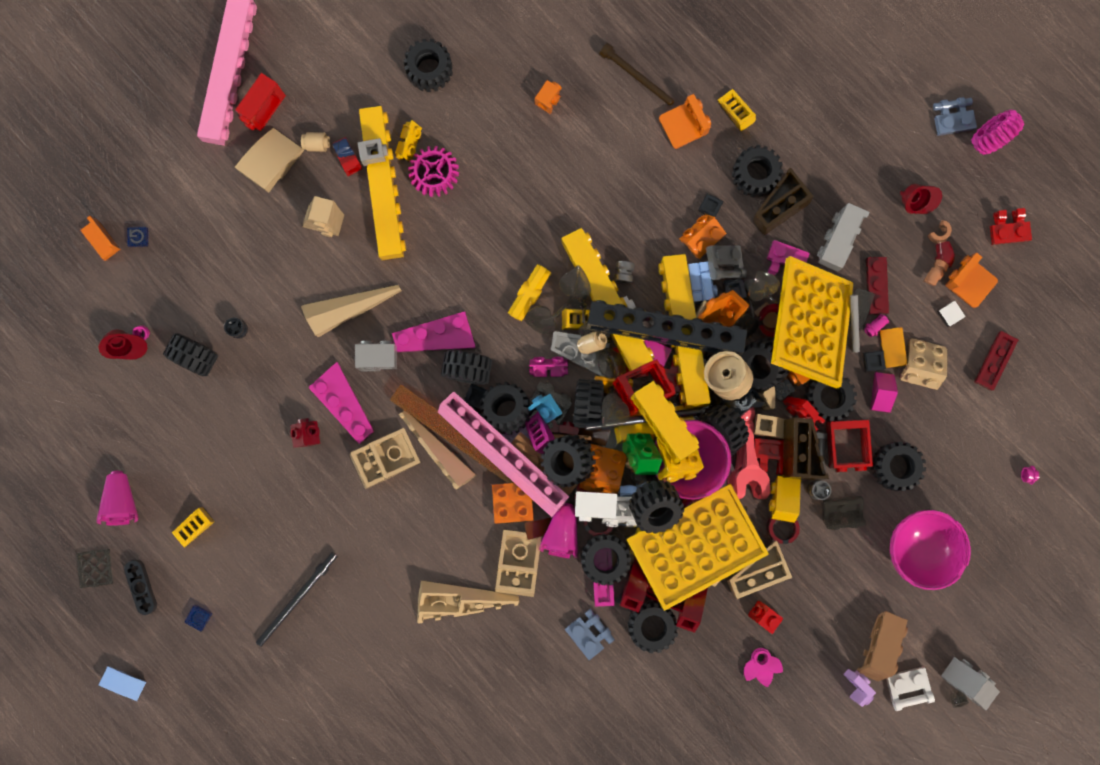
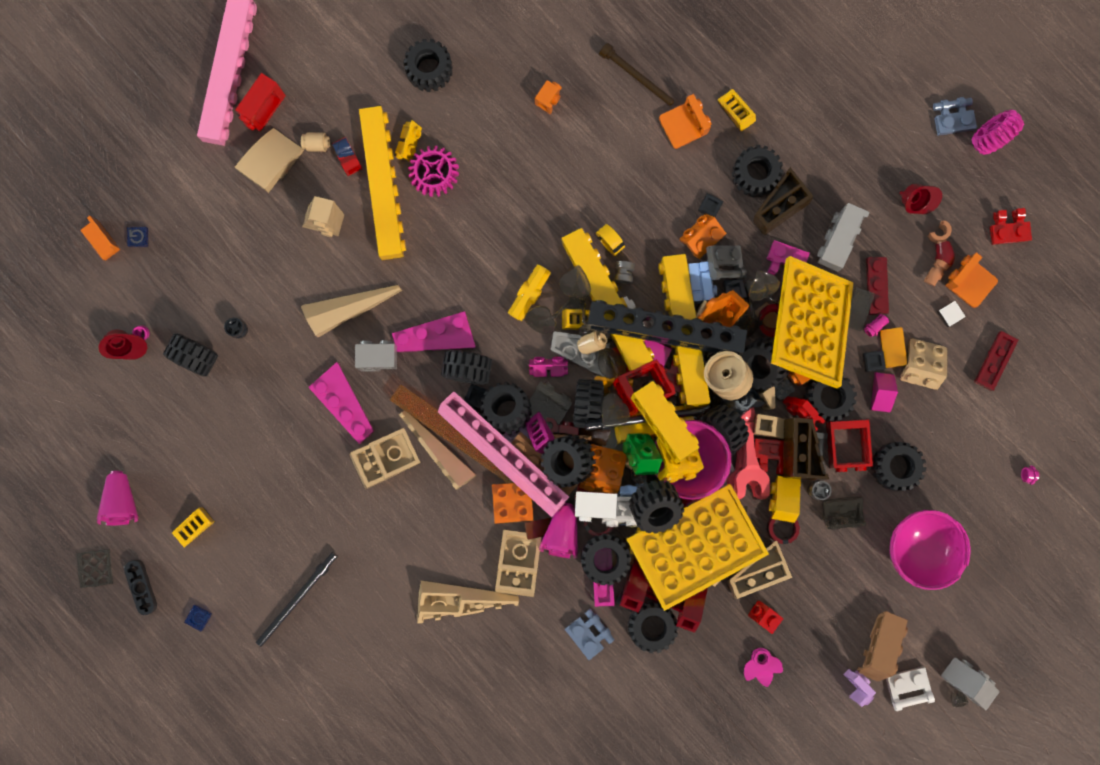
light blue slope [98,666,146,701] -> none
dark red brick [290,418,320,448] -> none
light grey brick [358,138,388,166] -> none
dark azure bracket [528,394,562,424] -> none
light grey bar [850,295,860,352] -> none
none -> yellow piece [596,224,625,256]

